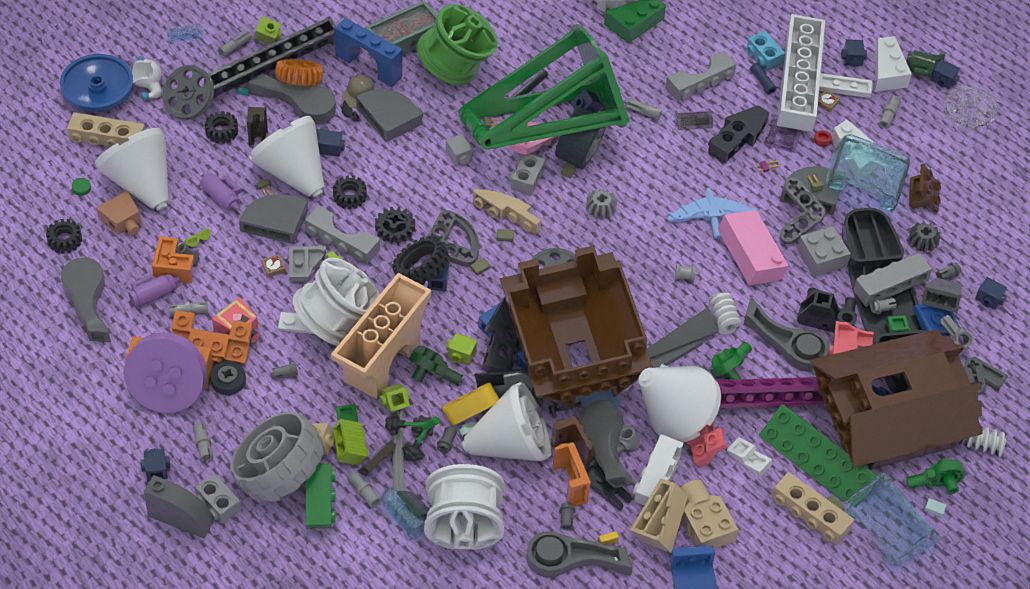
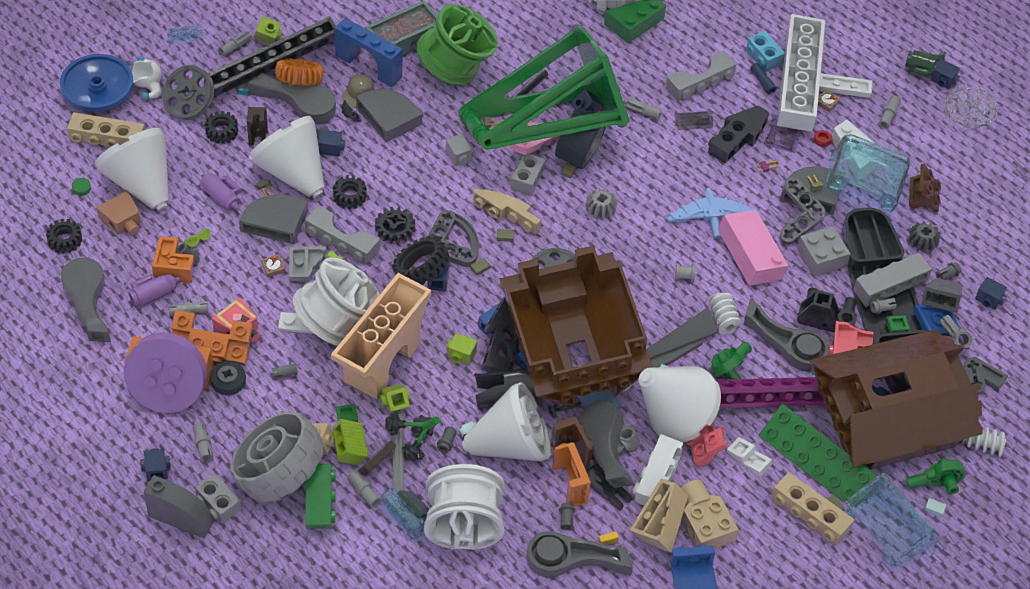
dark green pin [409,346,463,386] -> none
yellow beam [442,383,499,426] -> none
dark blue brick [841,39,867,67] -> none
white wedge [875,36,912,92] -> none

